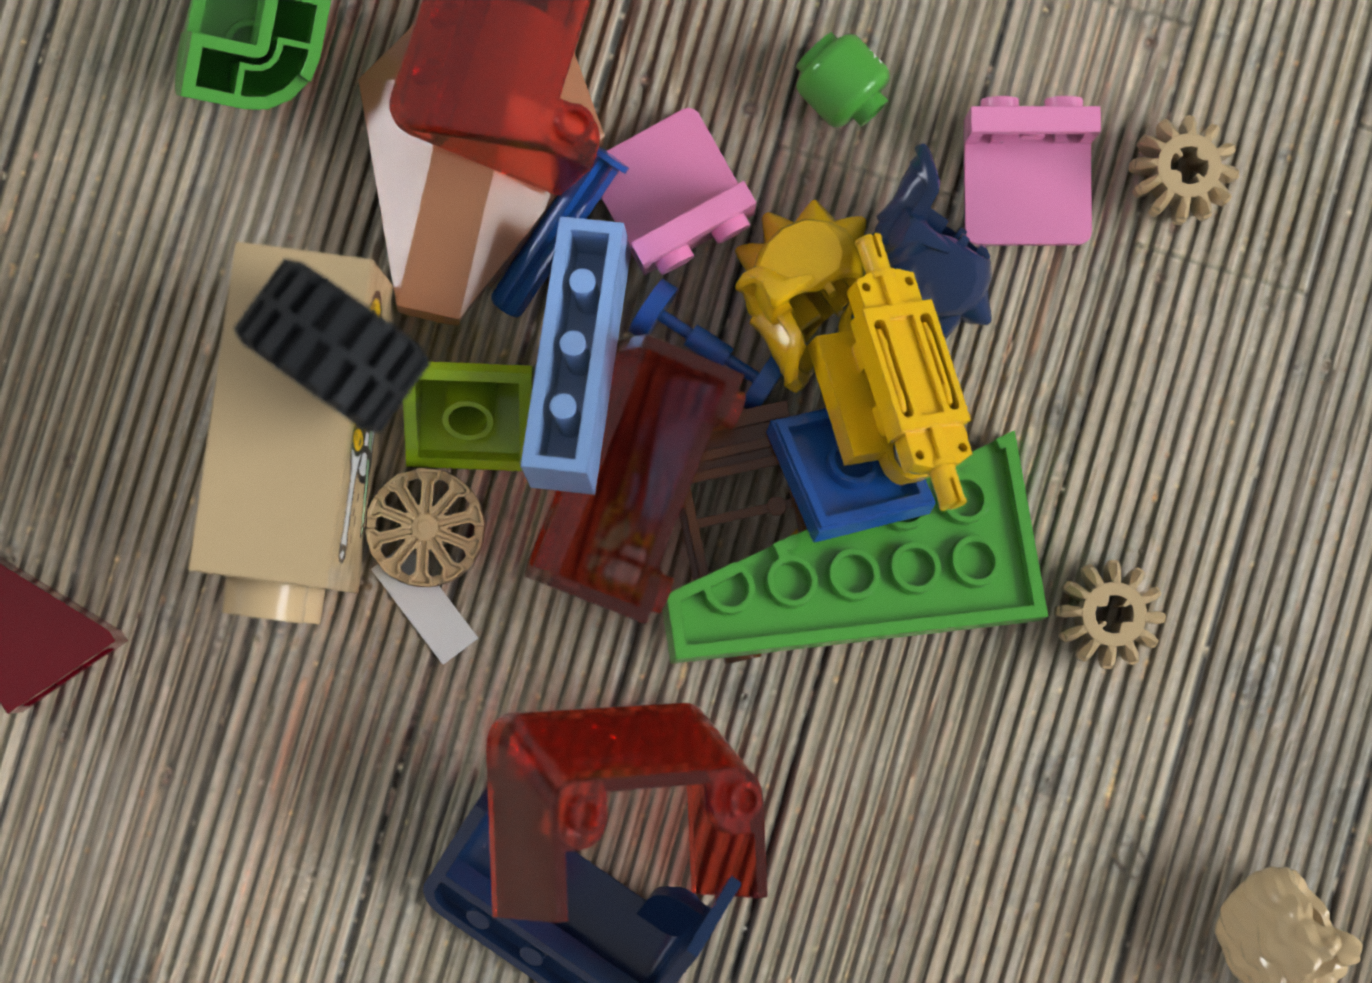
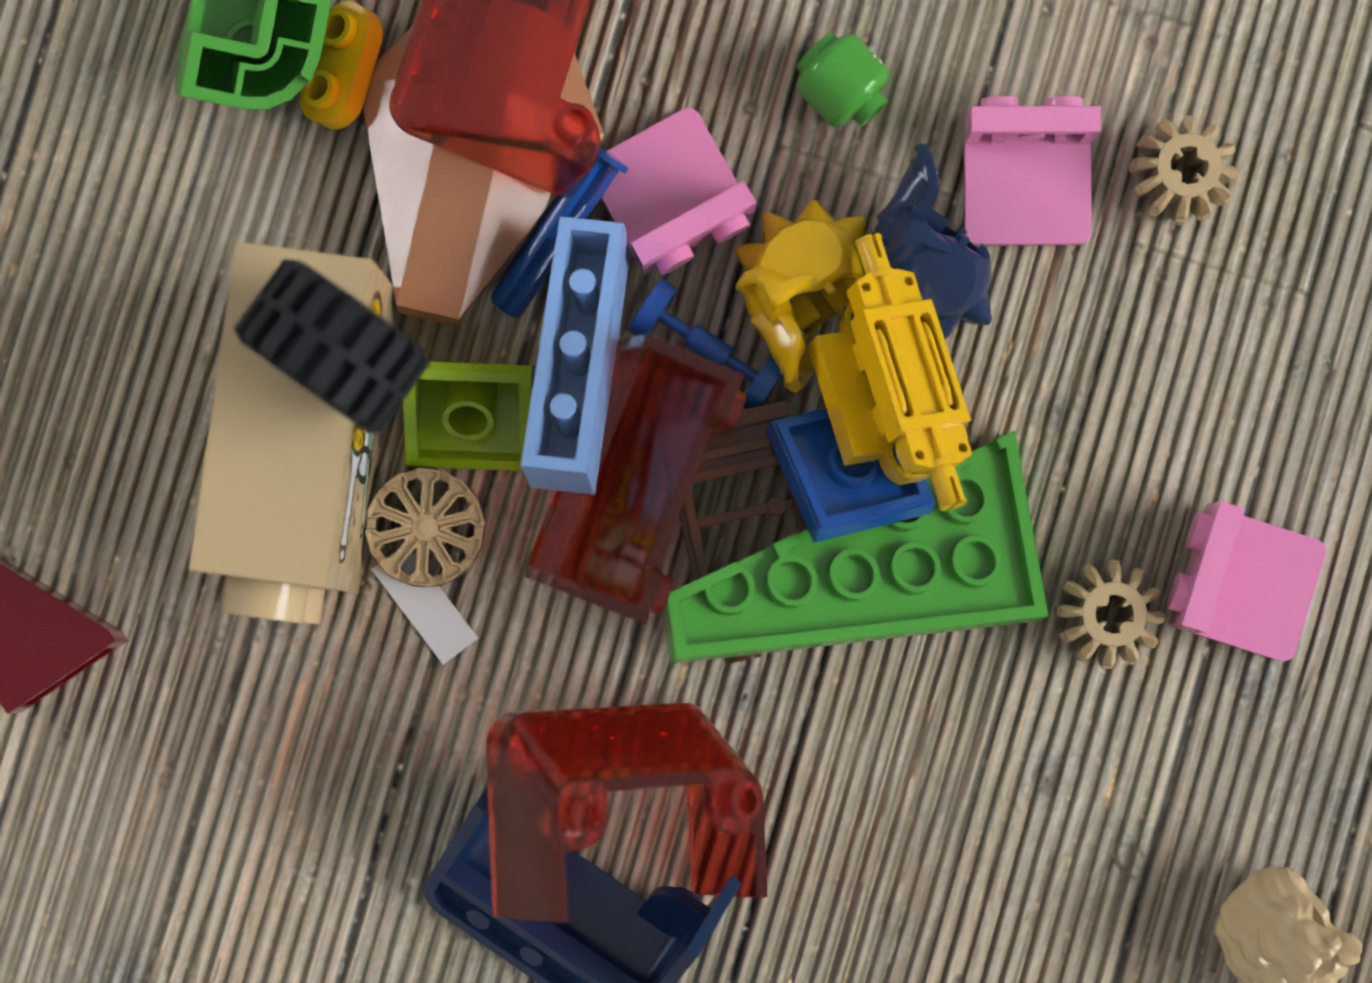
none -> yellow plate [300,1,383,130]
none -> bright pink bracket [1166,501,1326,661]

